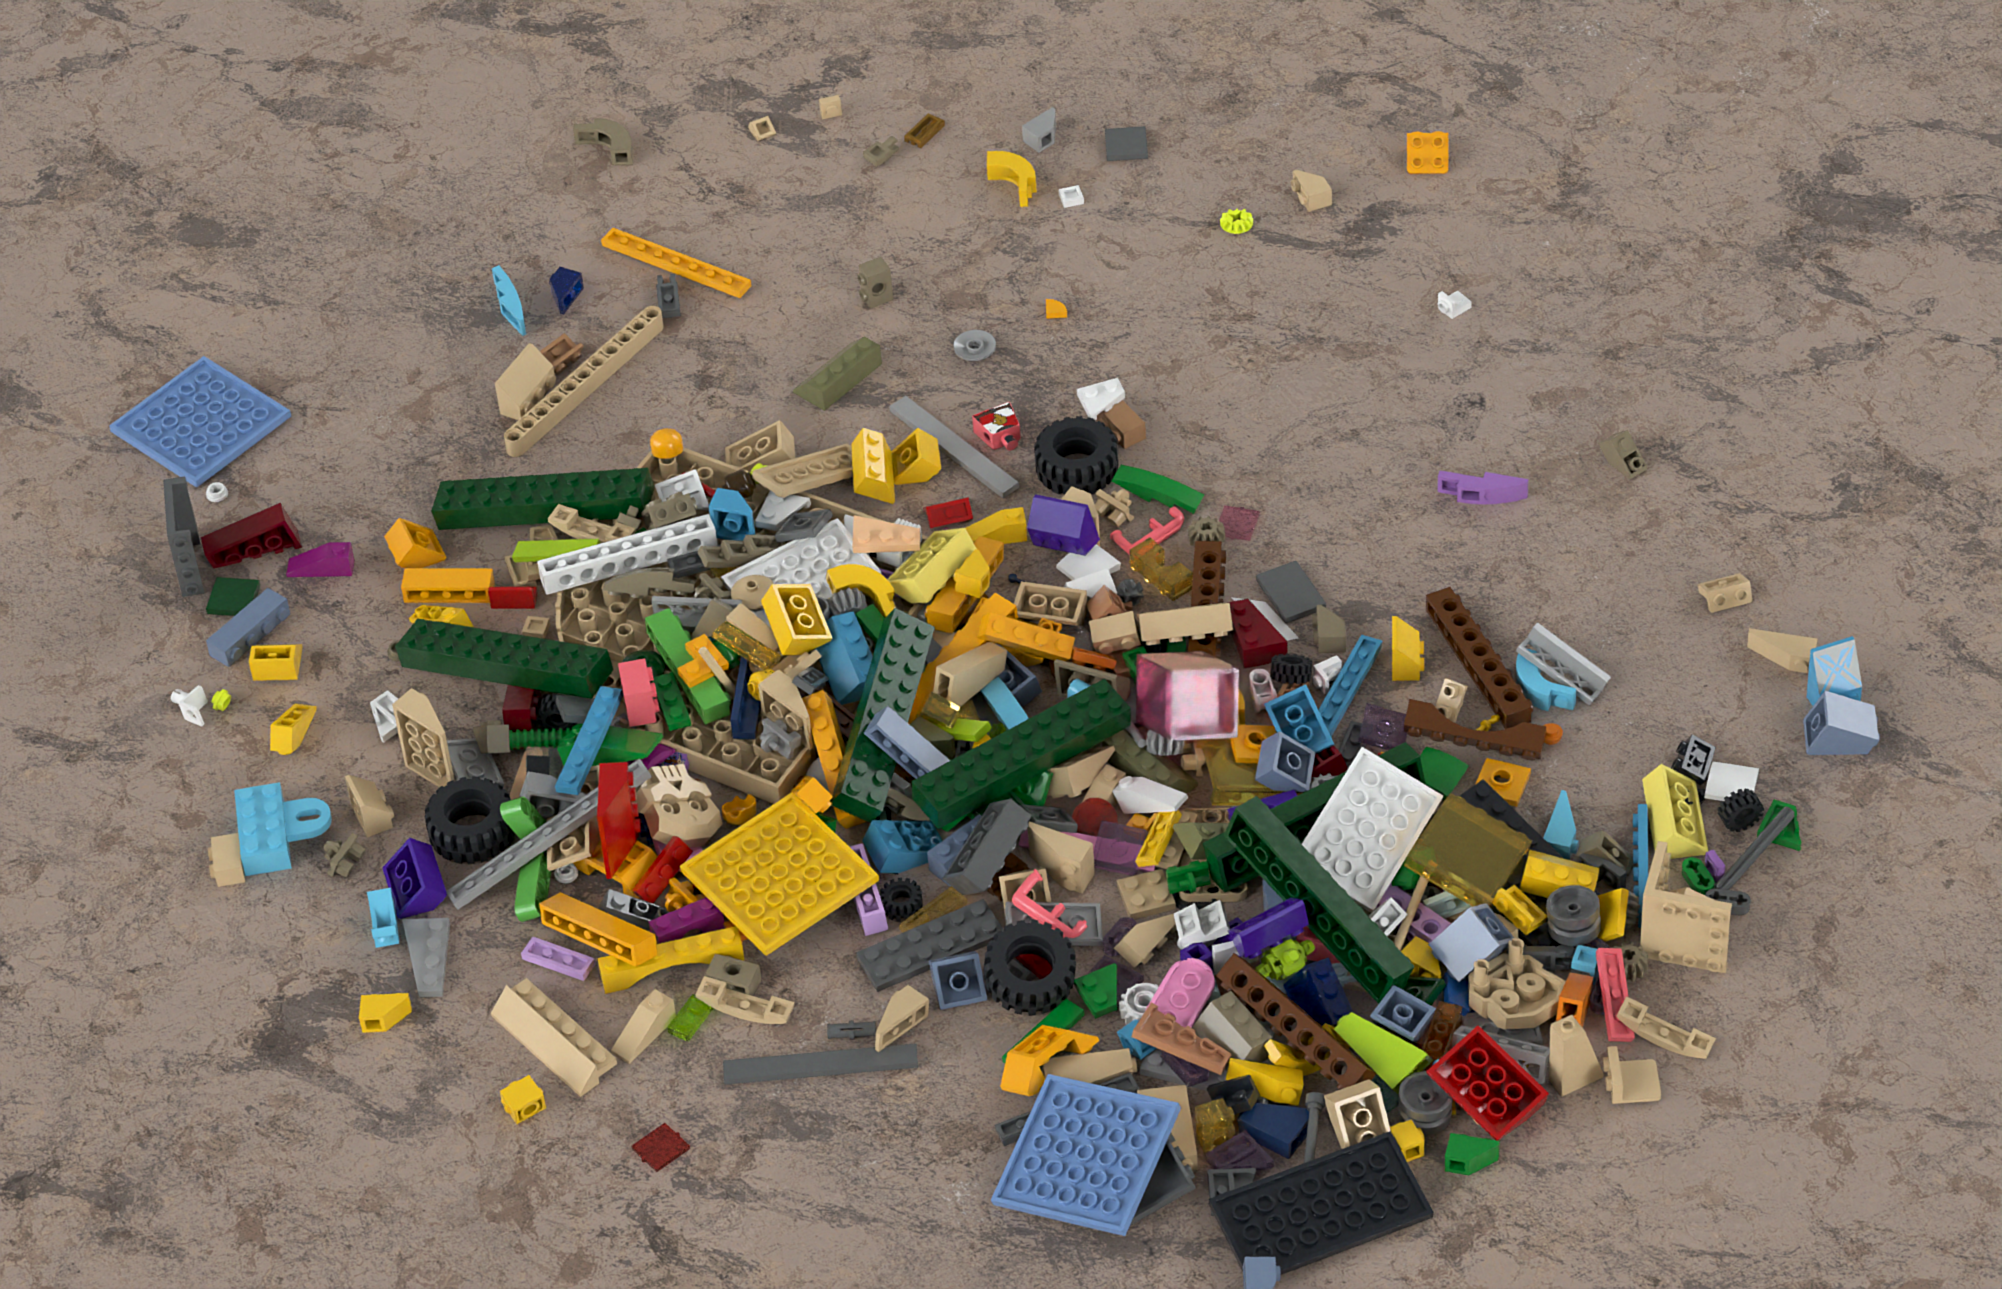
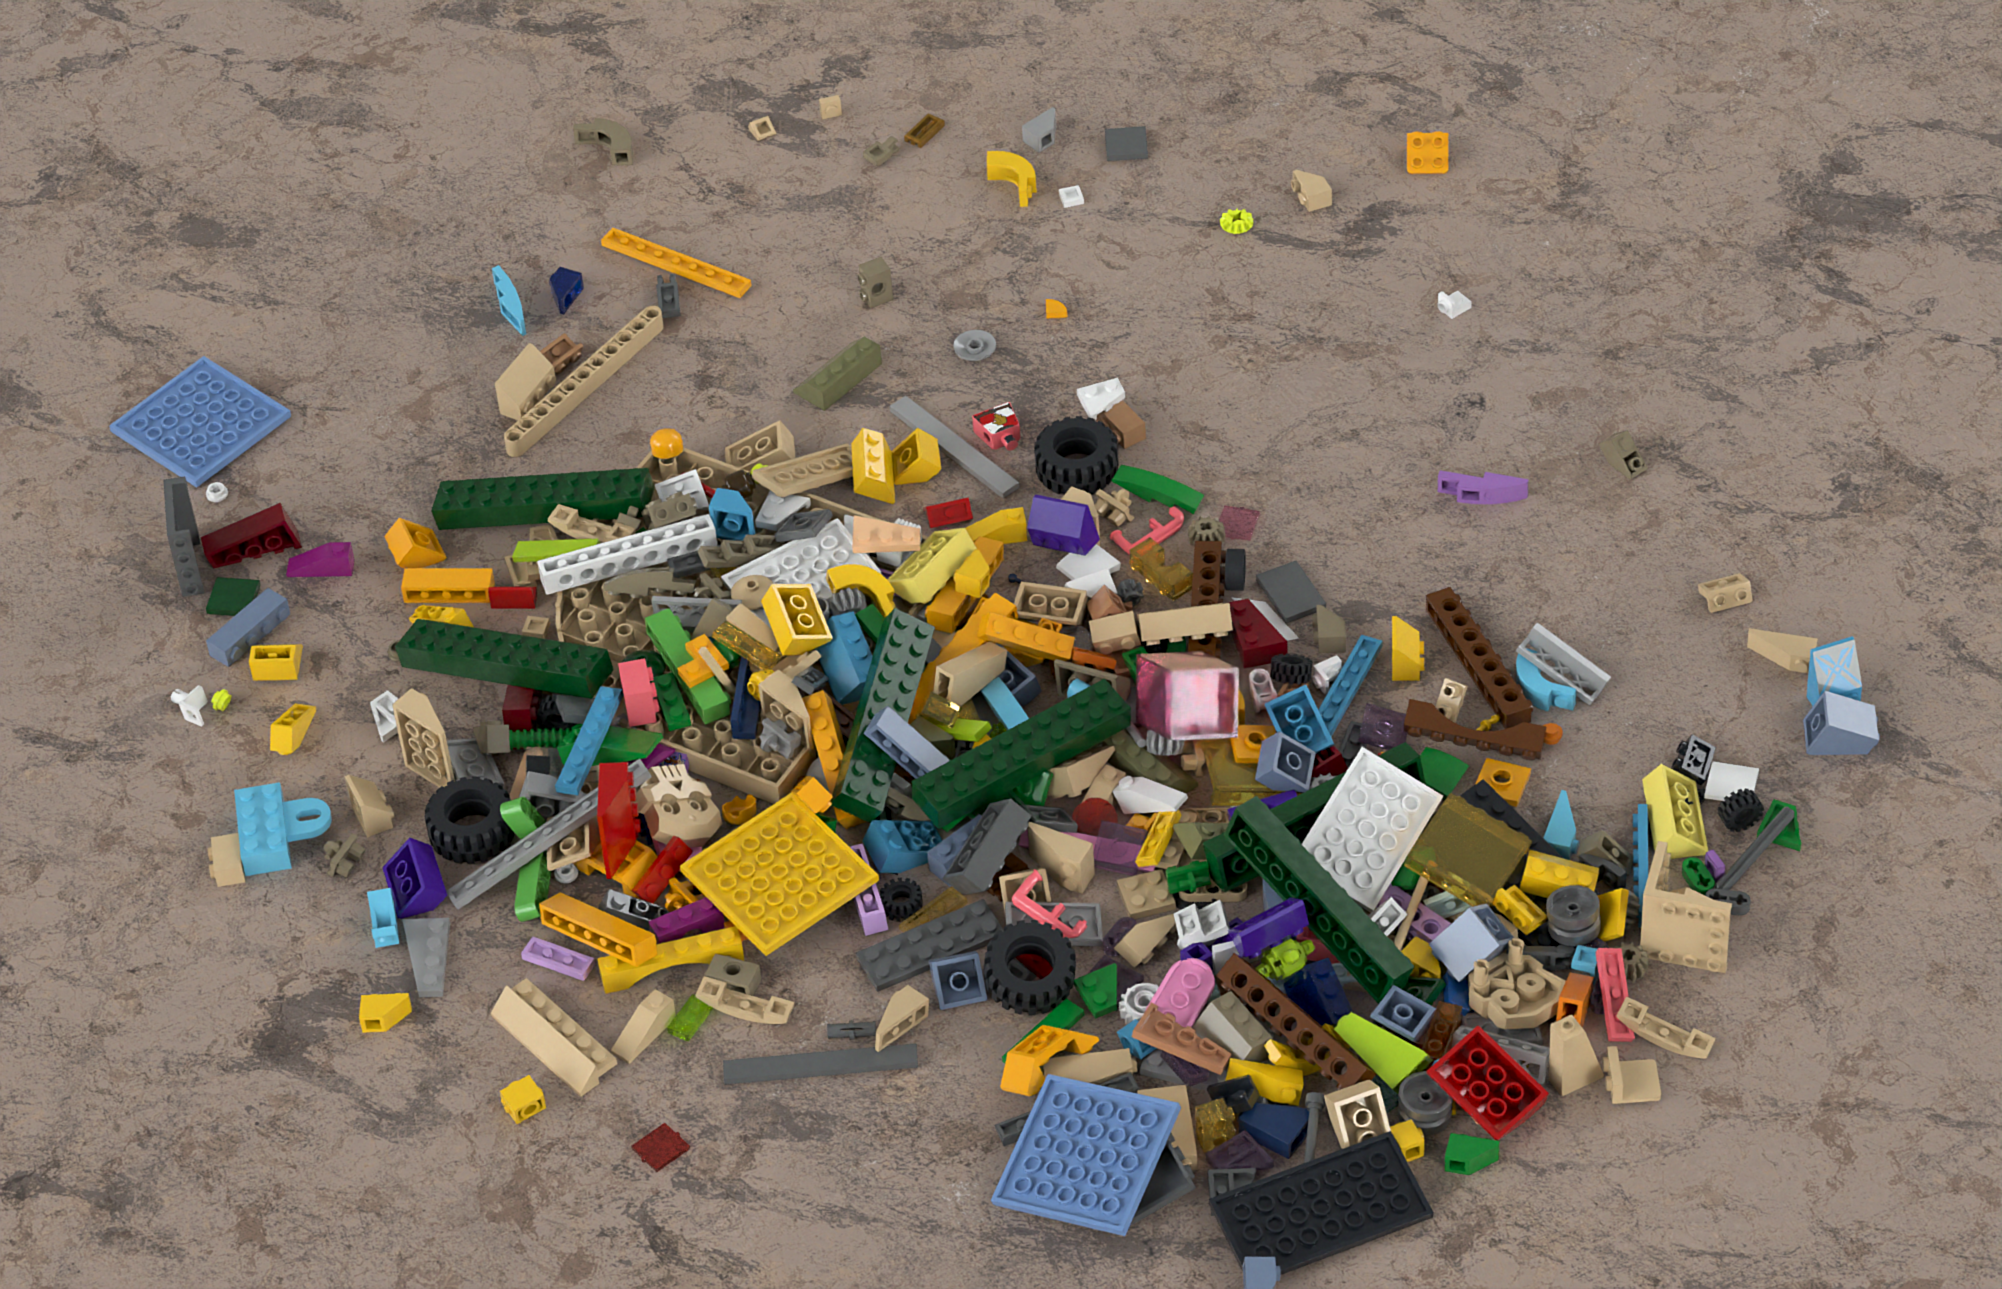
none -> black tyre [1225,549,1246,591]

